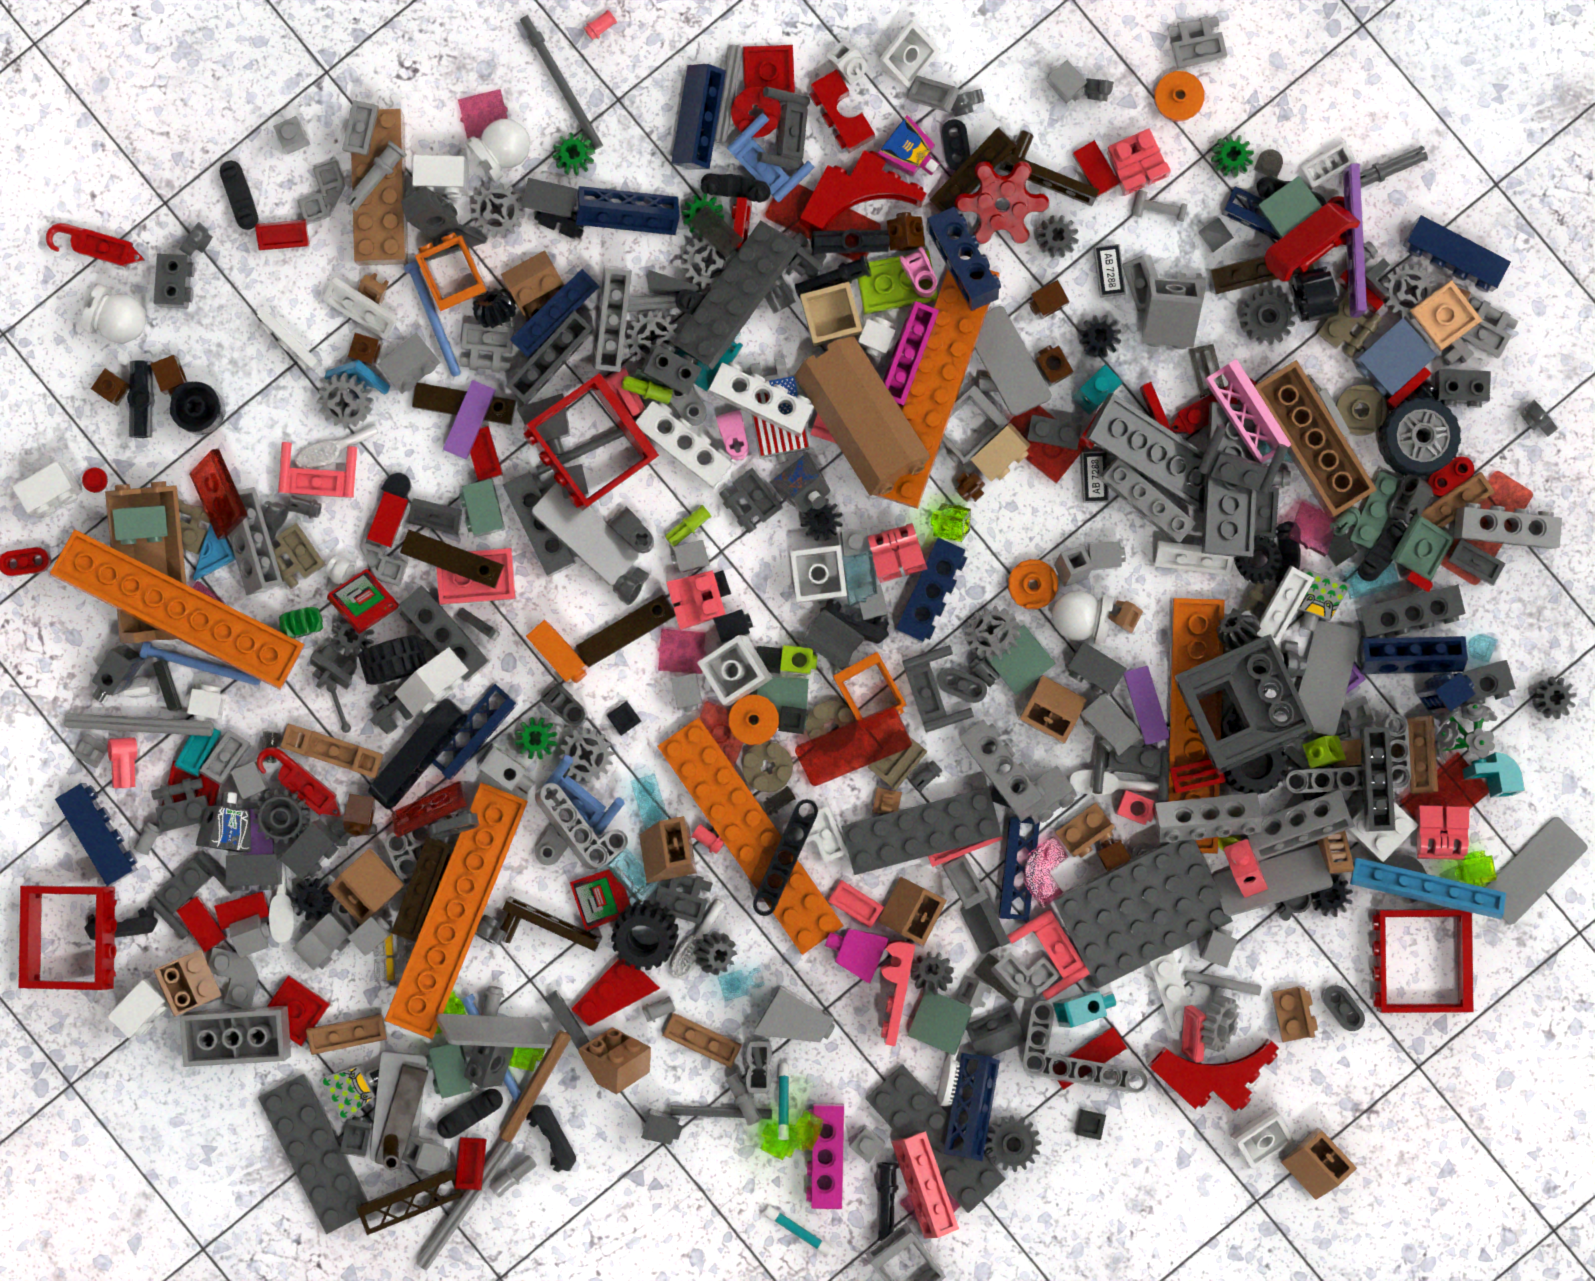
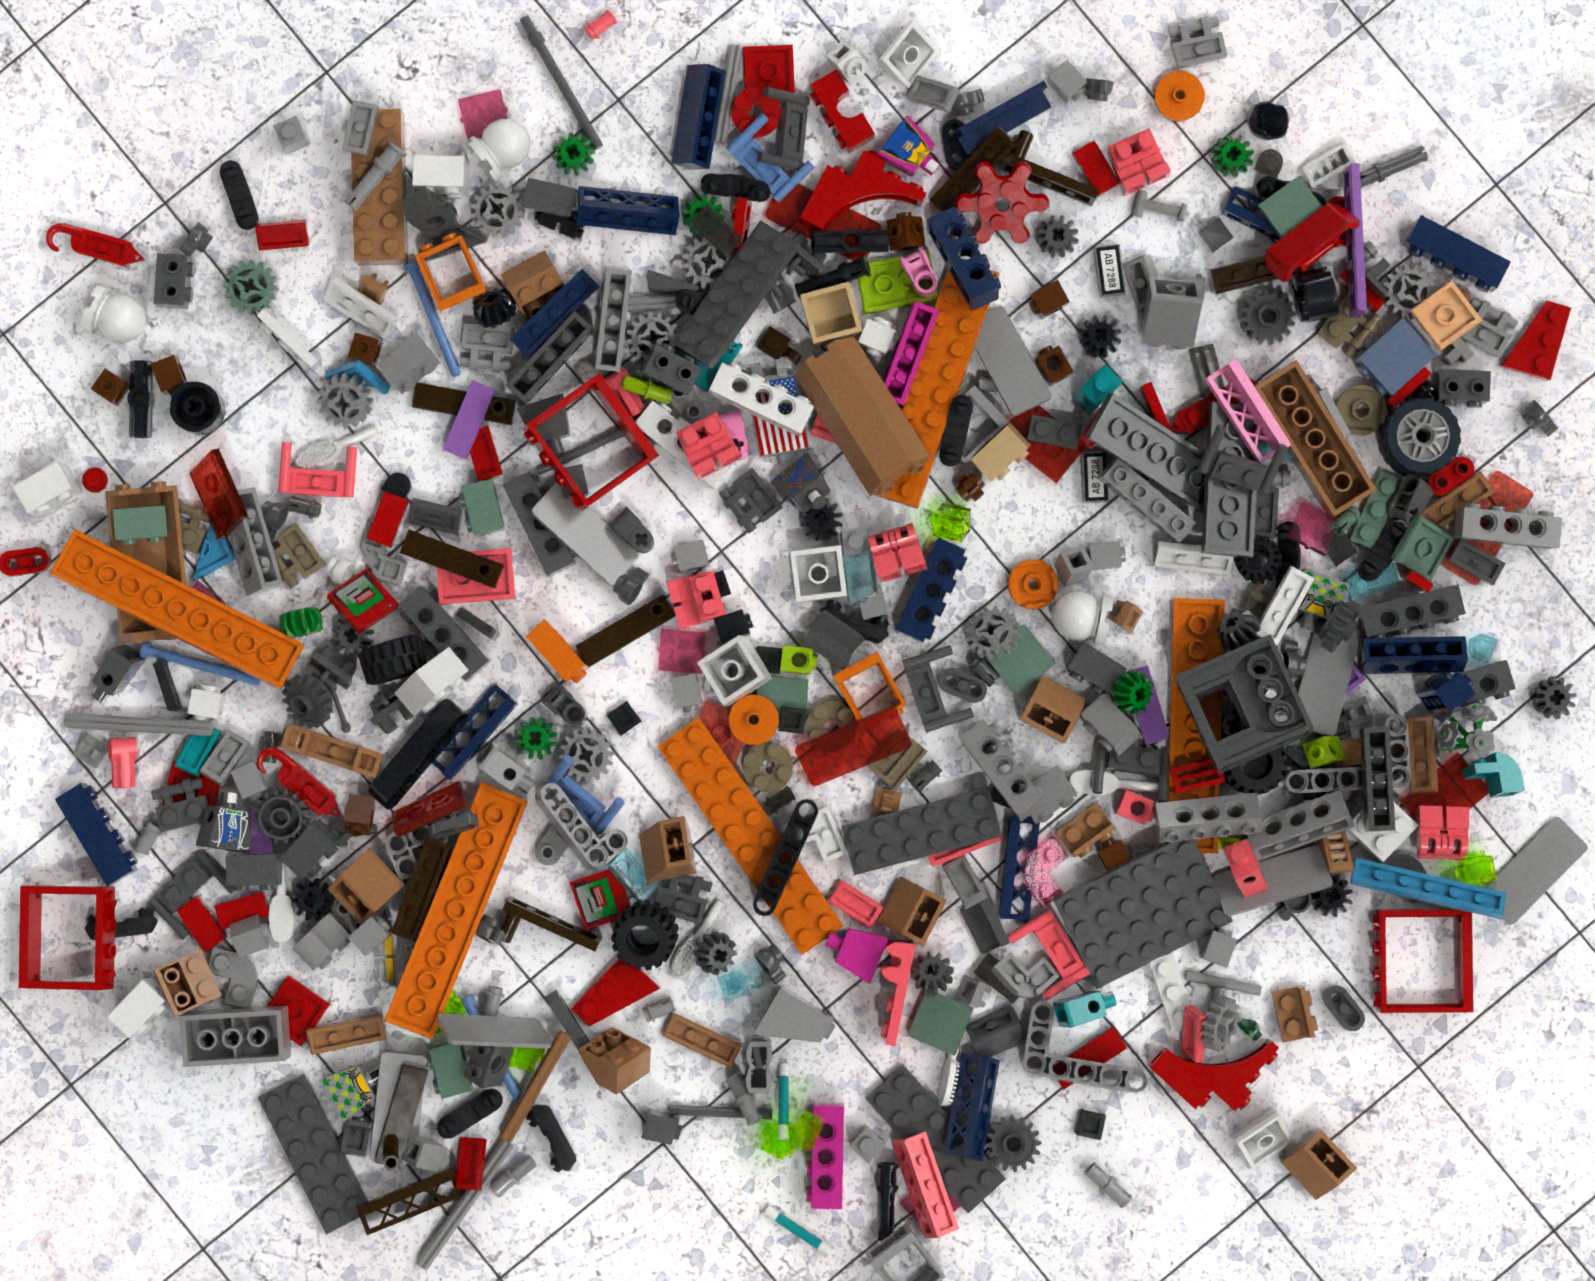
white slope [124,675,160,698] -> none
light grey tile [297,160,346,225] -> none
clear light blue plate [630,773,669,829] -> none
lime axle [665,505,712,547] -> none
coral pin [691,824,724,854] -> none
none -> sand green gear [223,259,279,315]
none -> dark grey gear [282,674,333,729]
none -> coral hips [676,412,742,480]
none -> dark grey piece [753,944,786,984]
none -> dark brown plate [756,326,802,365]
none -> black piece [939,395,973,467]
none -> dark blue fence [953,81,1052,157]
none -> light grey pin [1084,1162,1132,1208]
none -> green gear [1110,670,1155,714]
none -> clear green tile [1237,1018,1262,1041]
none -> black hair [1247,101,1289,140]
none -> dark grey gear [1318,599,1362,653]
none -> red wing [1500,301,1571,381]

